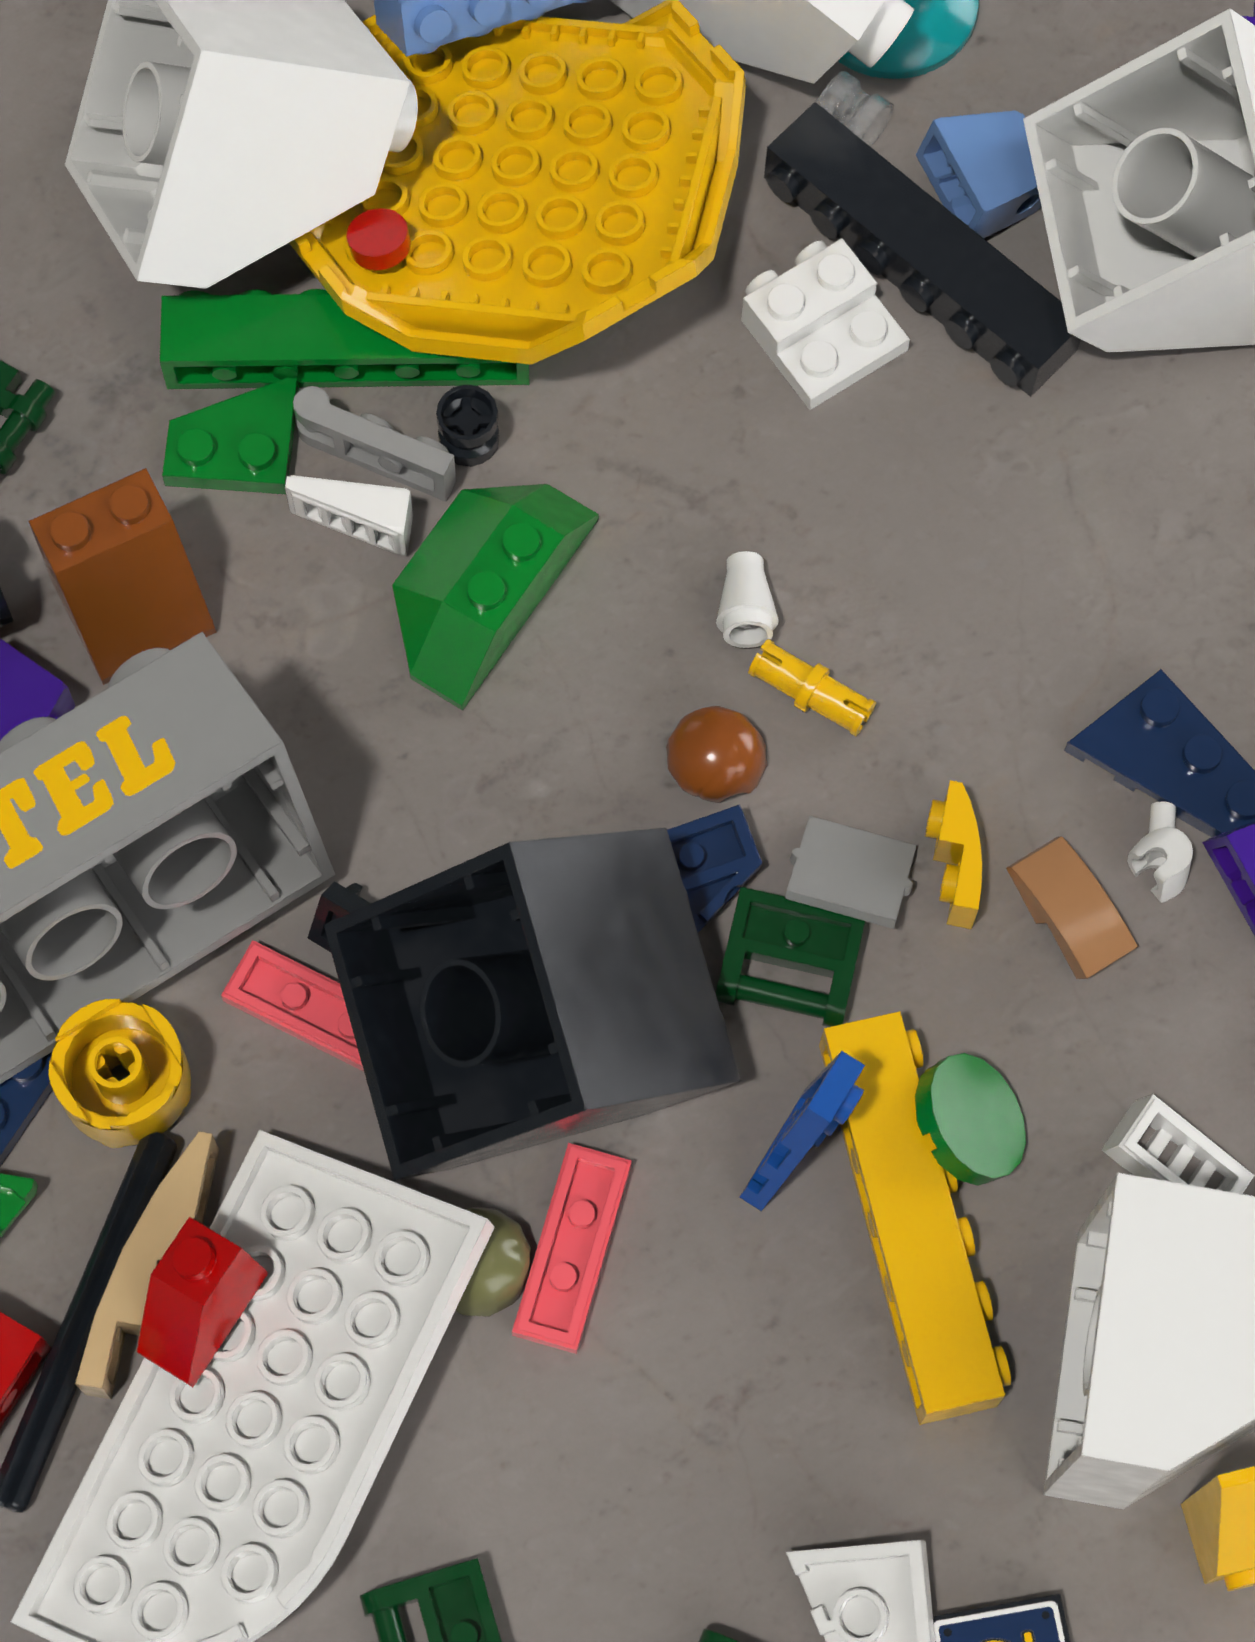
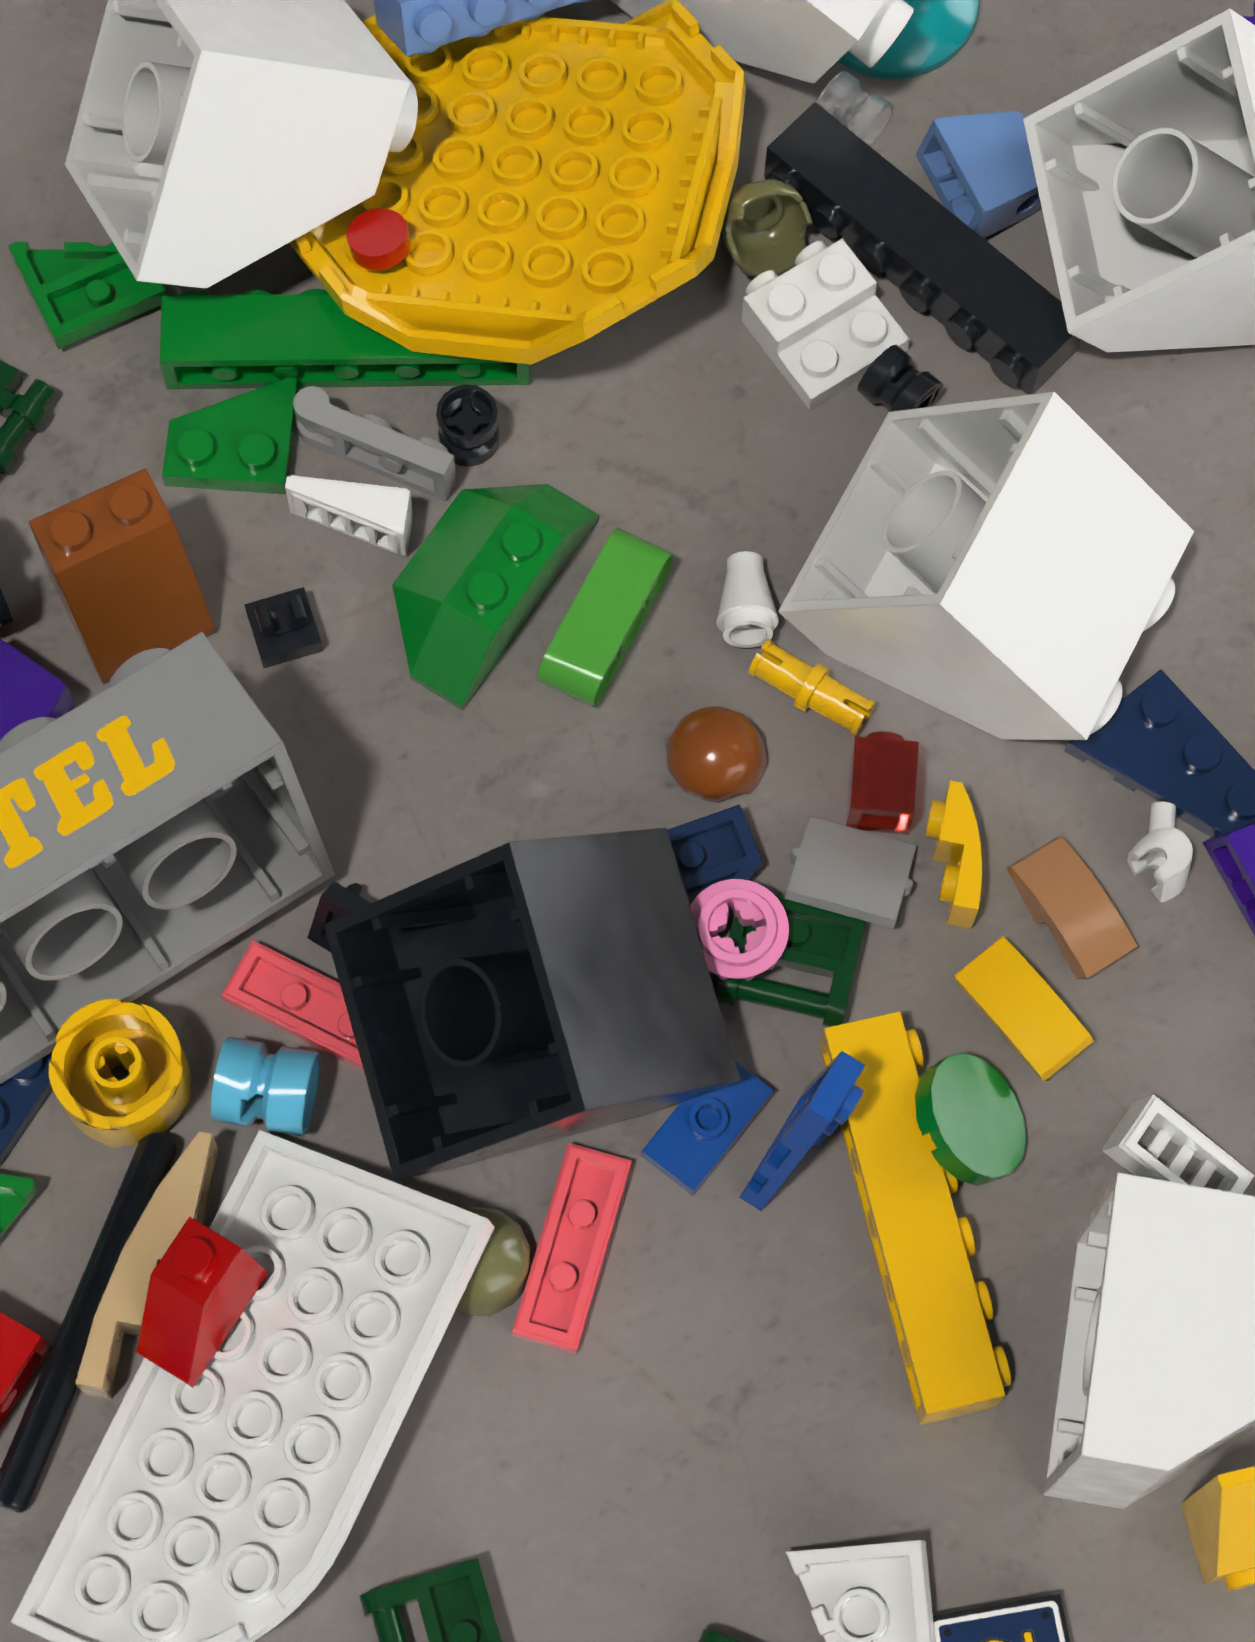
none -> green wing [8,242,167,349]
none -> medium azure wheel [211,1036,320,1136]
none -> black tile [244,587,323,669]
none -> bright green beam [537,528,674,707]
none -> blue plate [641,1061,774,1196]
none -> bright pink gear [690,879,789,982]
none -> olive hair [720,179,812,277]
none -> white slope [778,392,1194,740]
none -> clear red brick [846,731,919,835]
none -> black wheel [857,344,943,413]
none -> yellow slope [953,936,1094,1082]

